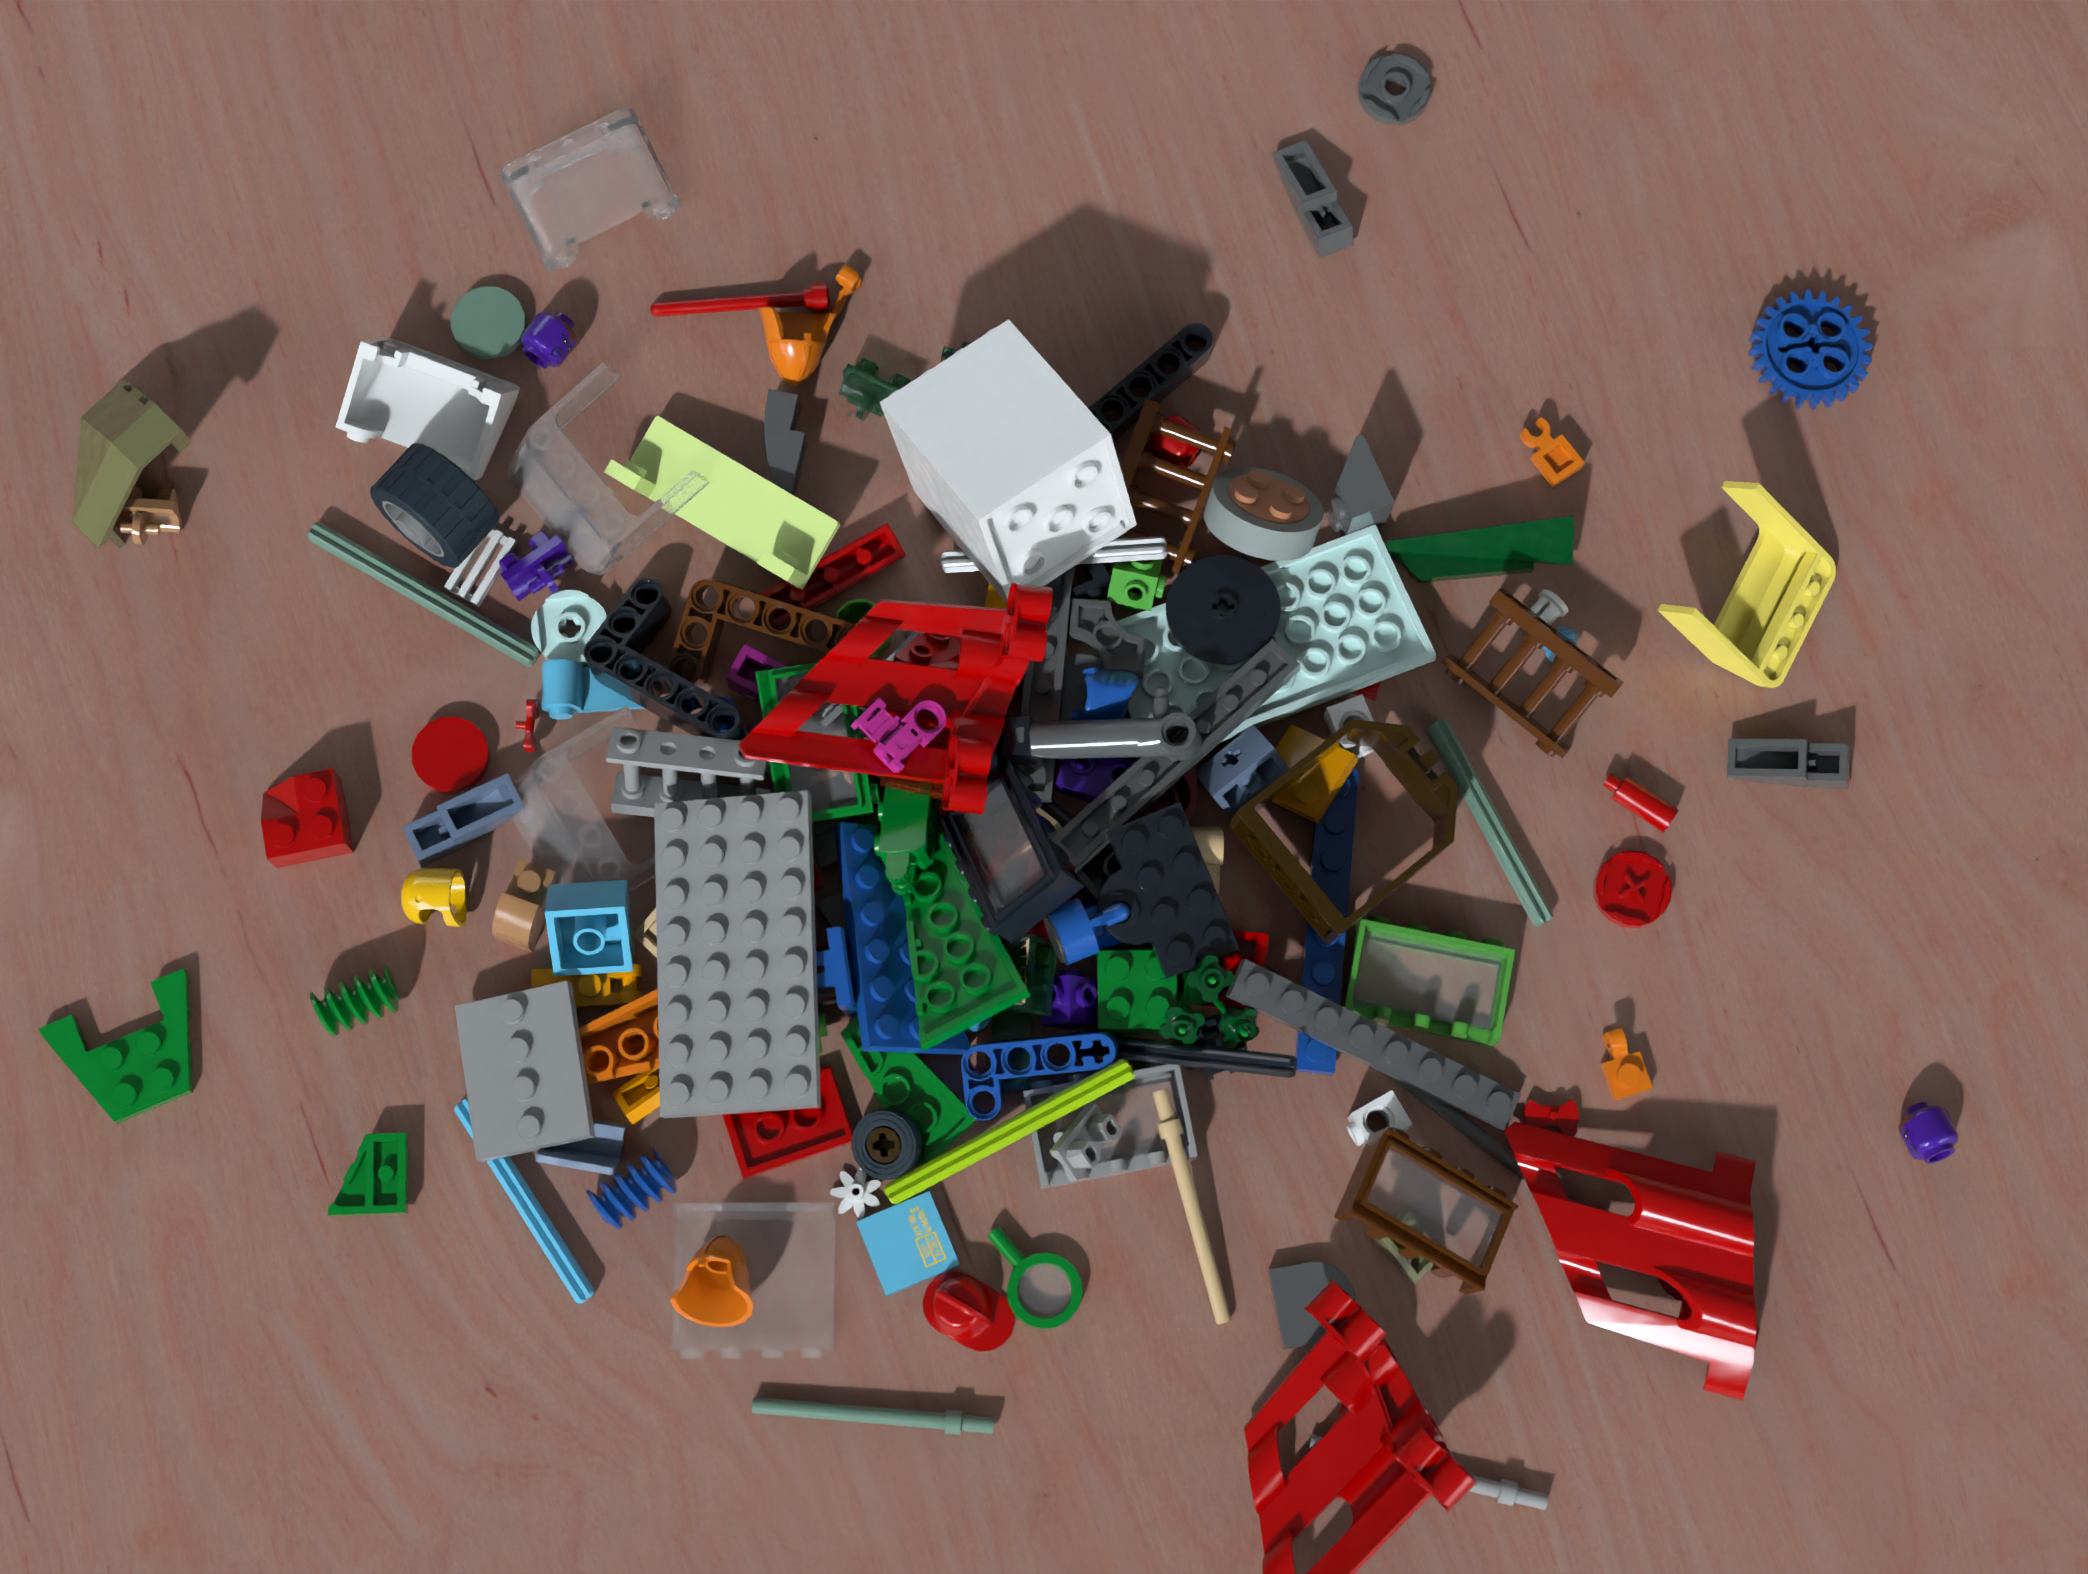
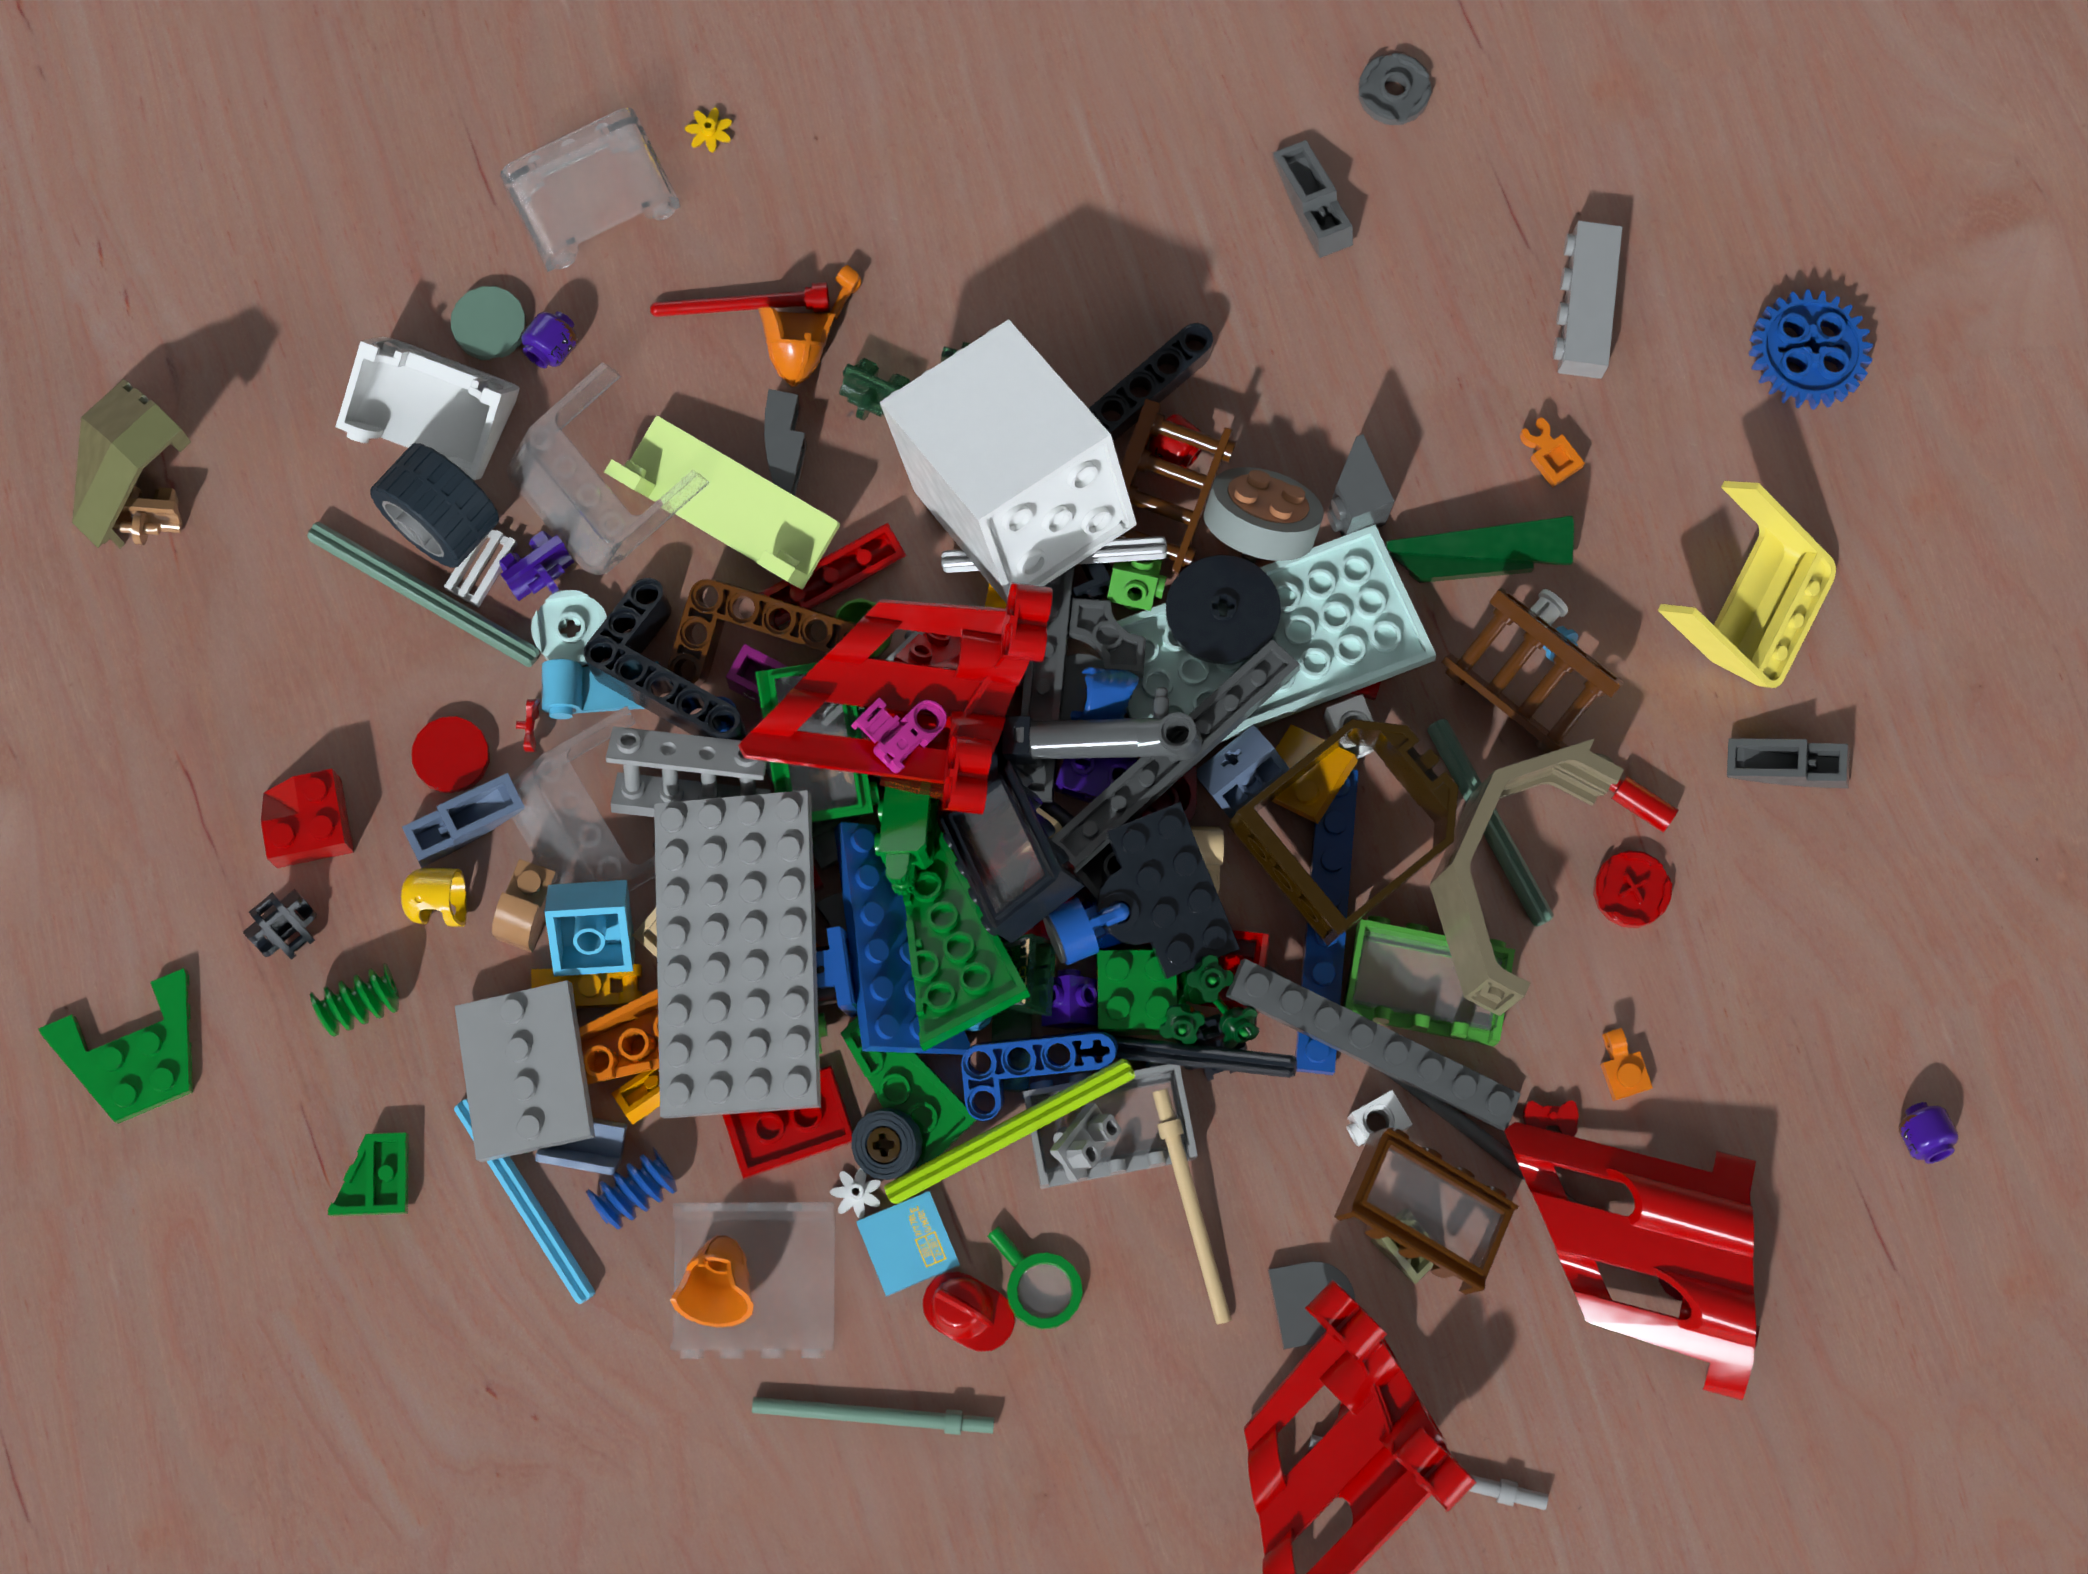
none -> black piece [243,889,317,960]
none -> yellow plant [684,107,732,153]
none -> dark tan panel [1430,738,1624,1016]
none -> light grey brick [1553,221,1623,379]

